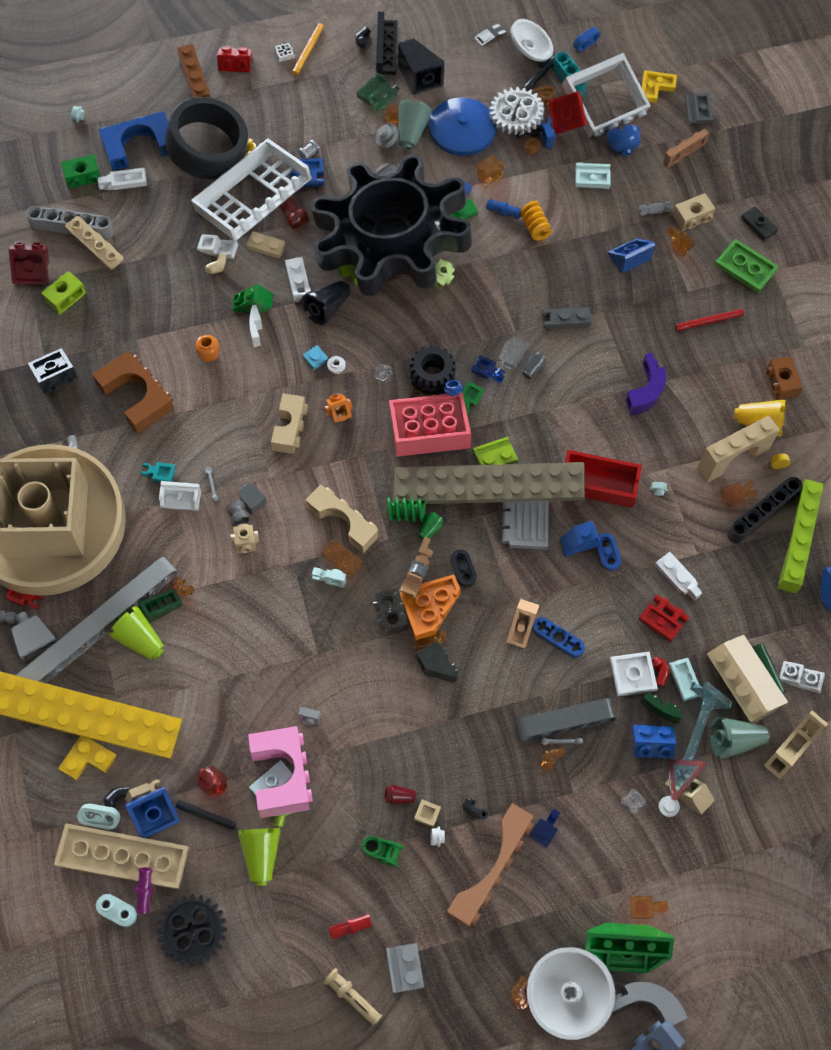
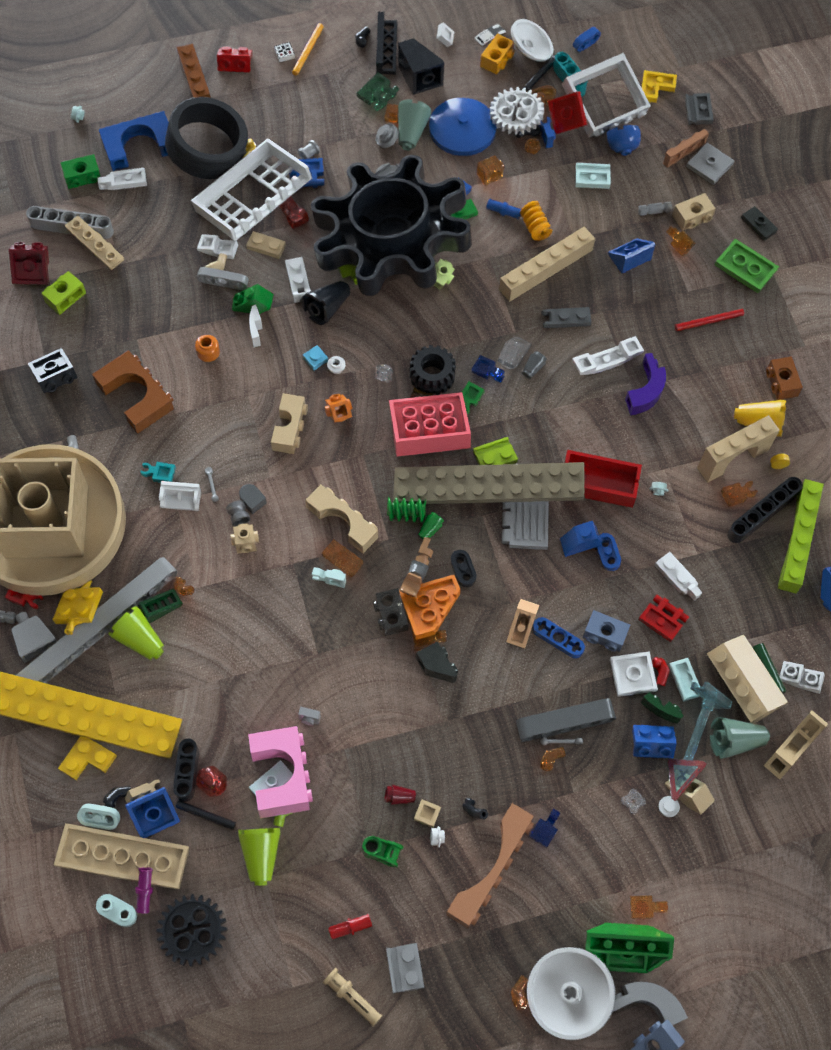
blue plate [444,380,462,396] -> none
none -> yellow plate [53,580,103,635]
none -> black beam [173,738,199,802]
none -> light grey beam [197,267,249,290]
none -> white plate [437,22,454,47]
none -> light orange brick [480,34,515,75]
none -> tan brick [499,227,595,302]
none -> white slope [572,336,644,375]
none -> sand blue brick [583,610,630,652]
none -> light grey plate [686,143,735,185]

